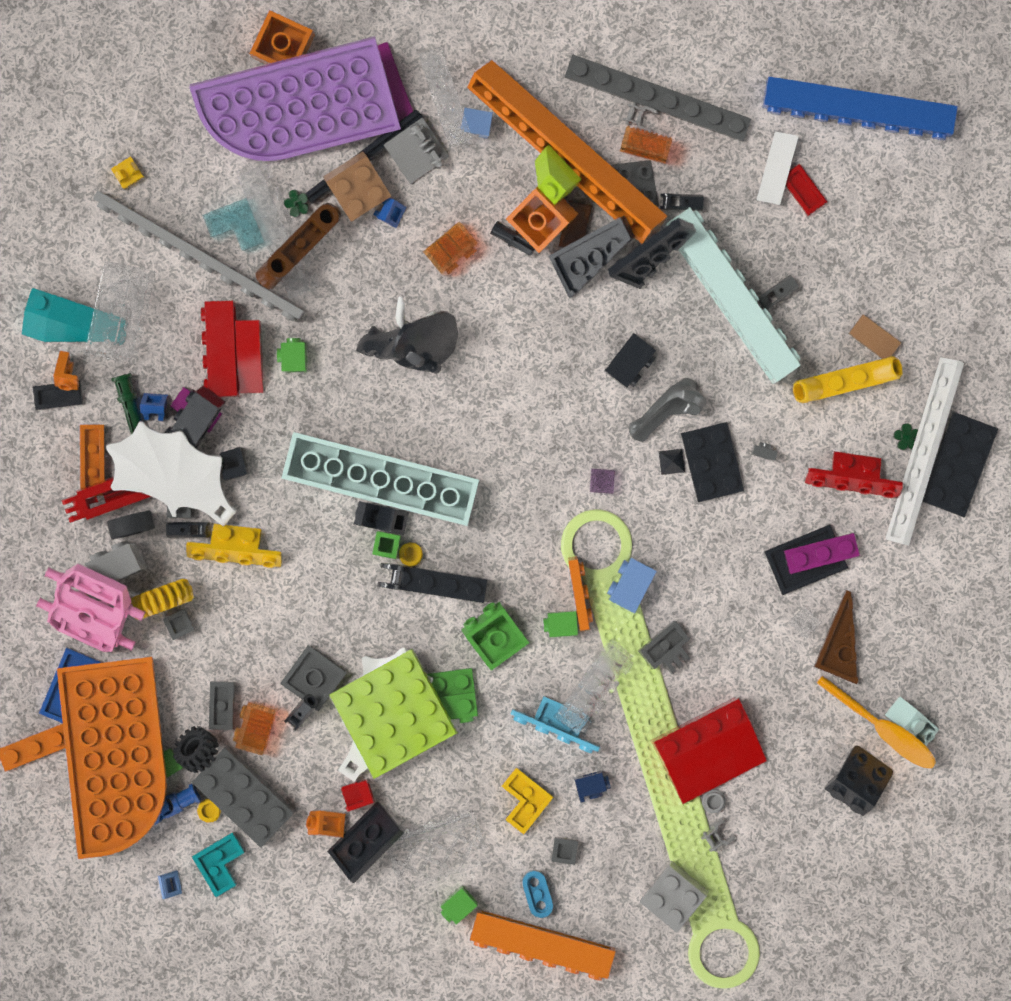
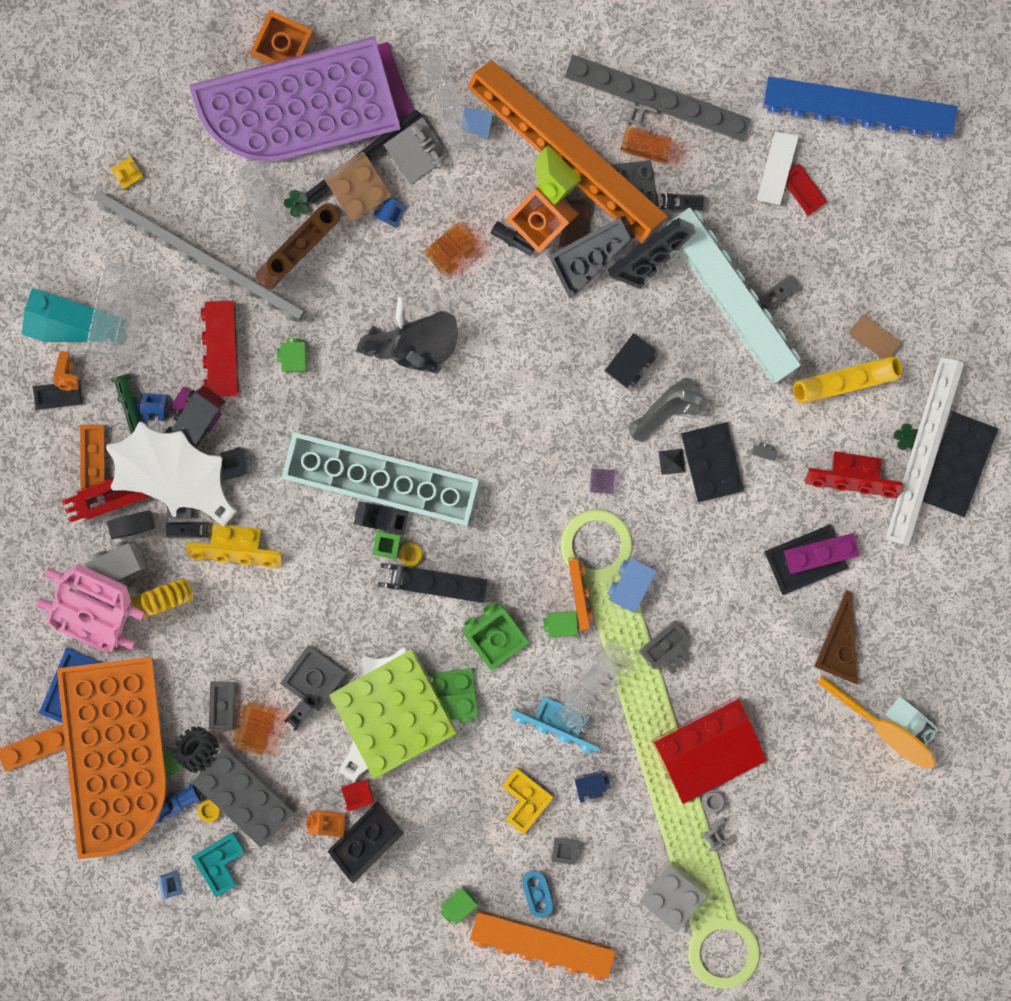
dark grey plate [163,608,195,640] -> none
clear light blue plate [202,198,265,251] -> none
red slope [235,320,263,393] -> none
black bracket [824,745,893,816] -> none

